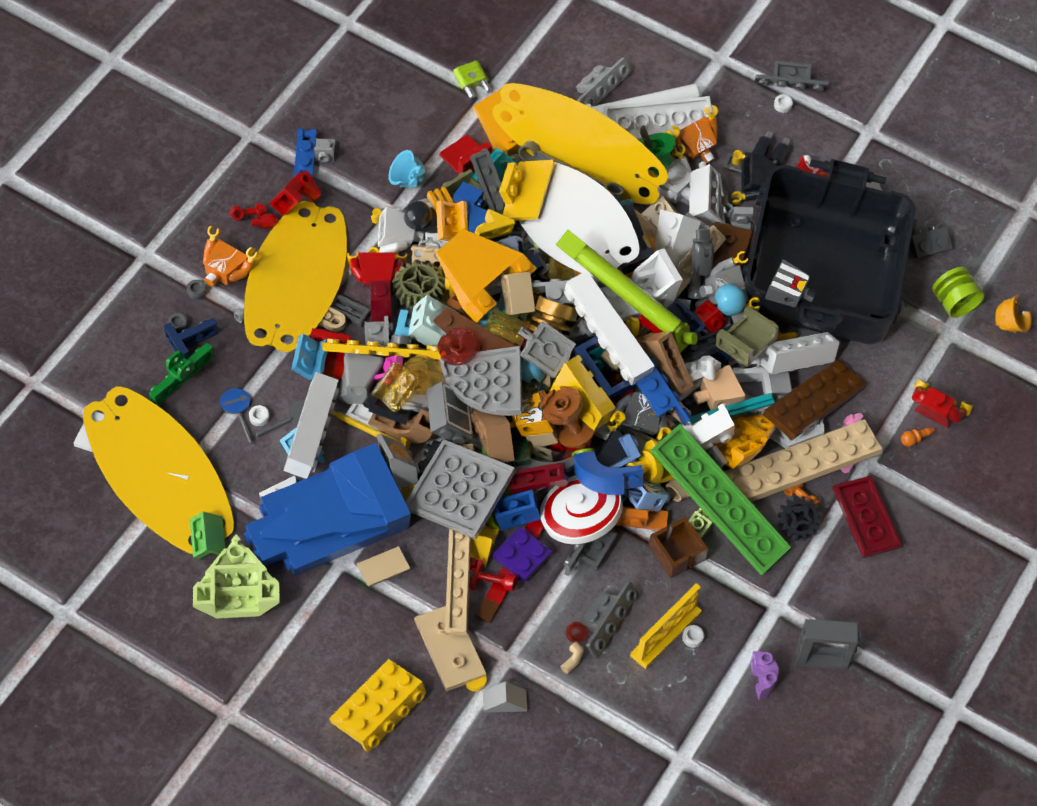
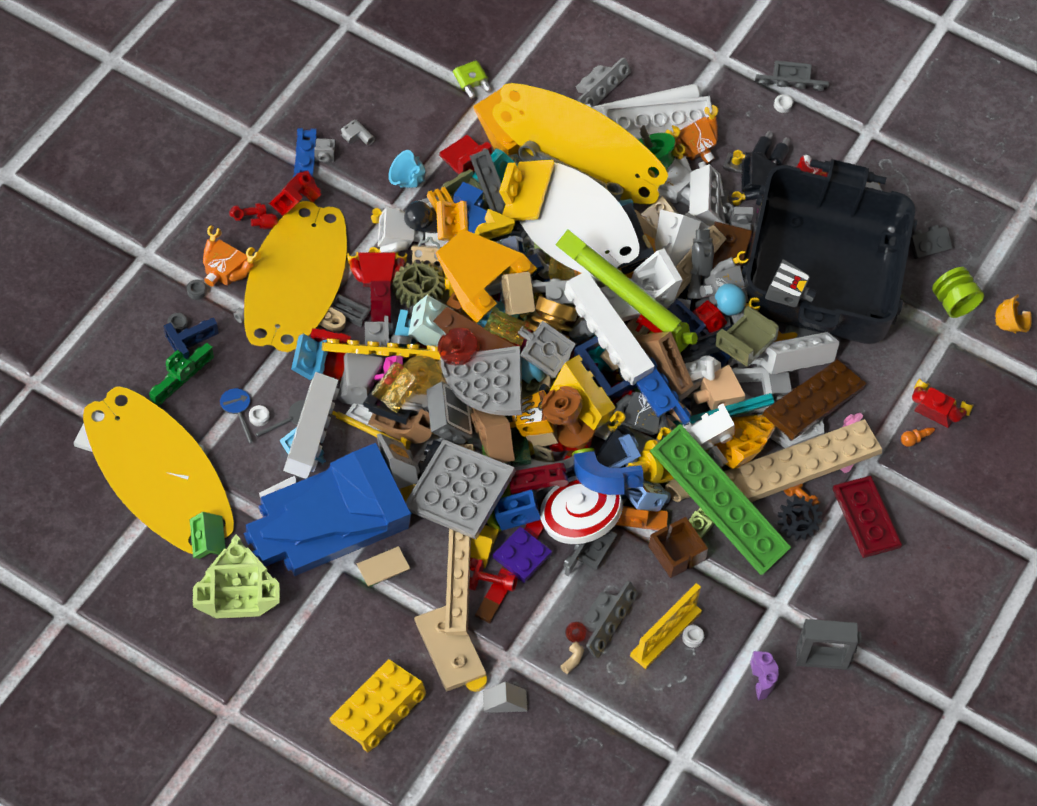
yellow tile [625,317,639,338] -> none
none -> light grey piece [341,120,375,146]

